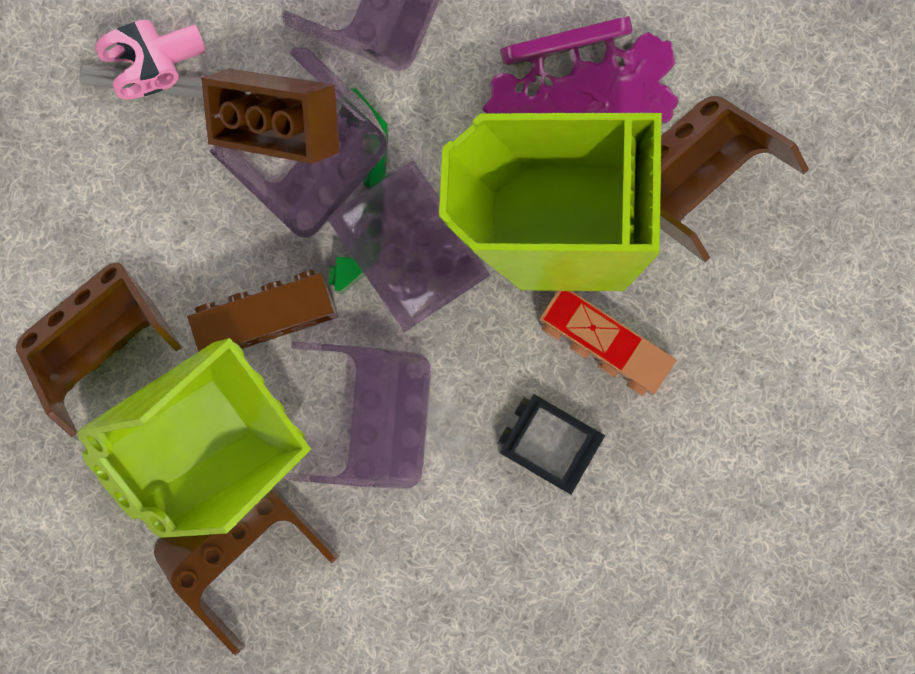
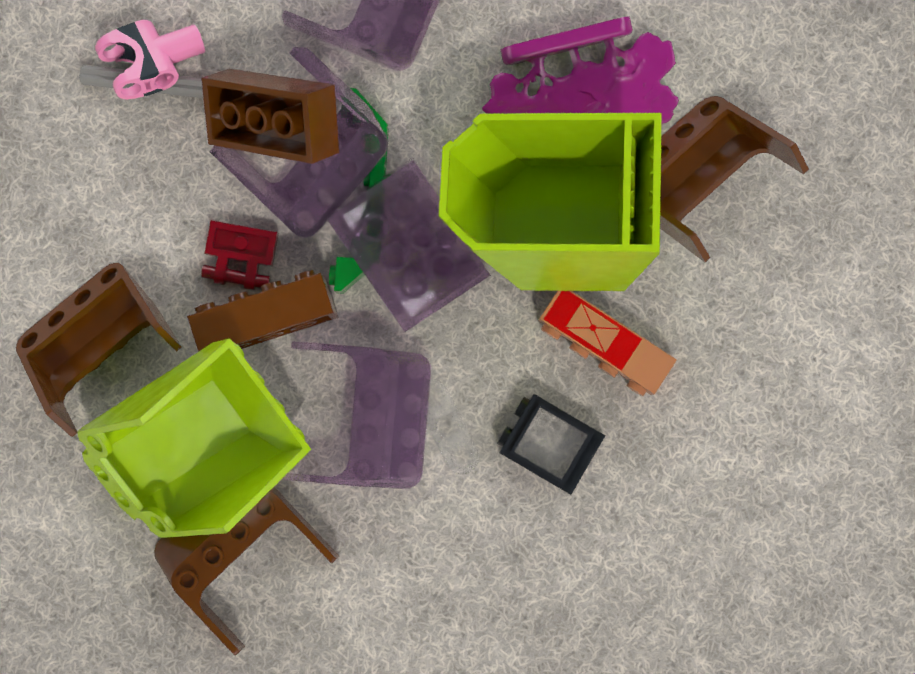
none -> dark red plate [201,220,279,290]

